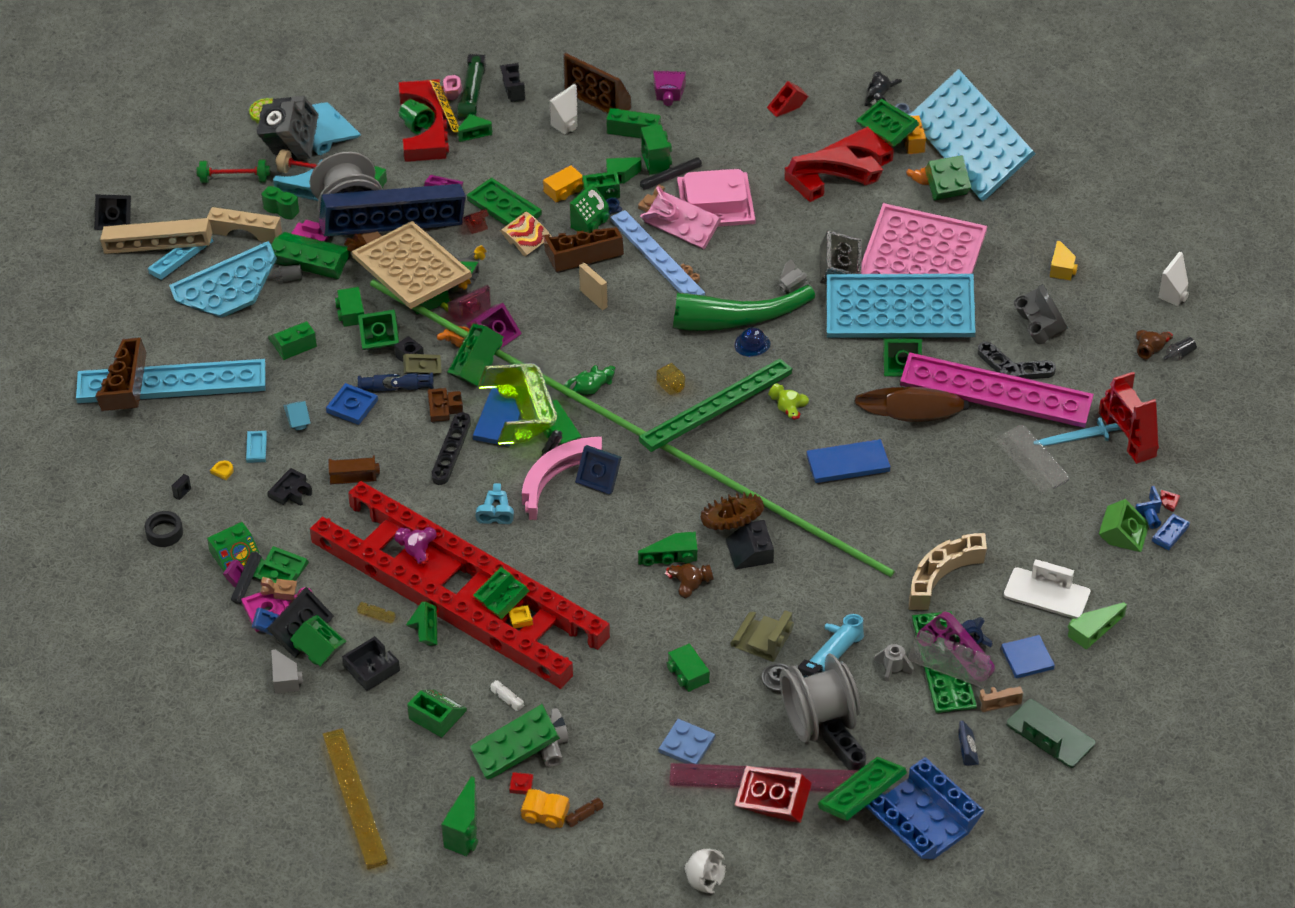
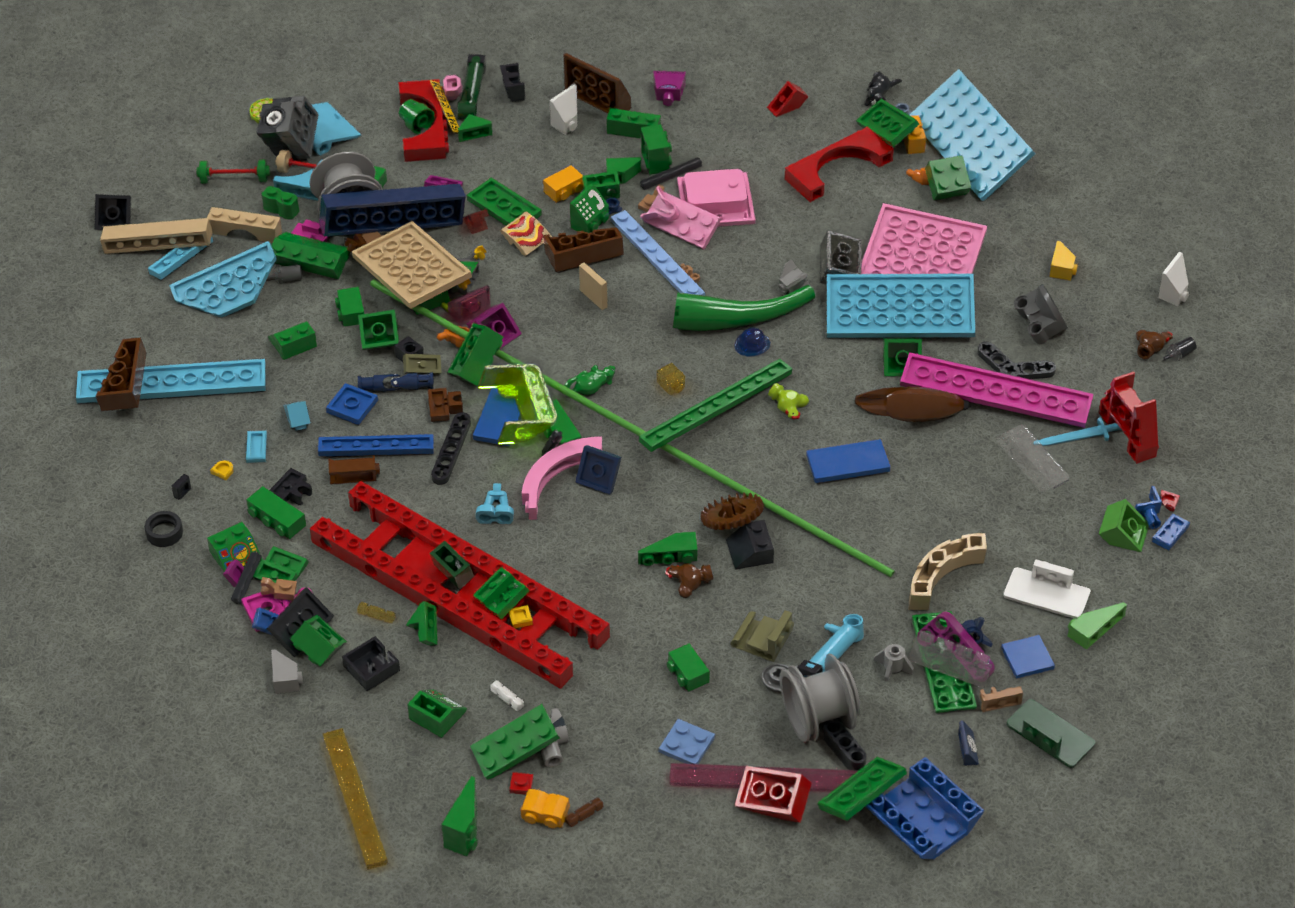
magenta animal [395,527,437,564] -> none
white cylinder [685,849,725,893] -> none
red arch [787,145,883,186] -> none
none -> green brick [246,486,306,539]
none -> blue plate [318,434,434,456]
none -> dark green brick [430,541,474,589]

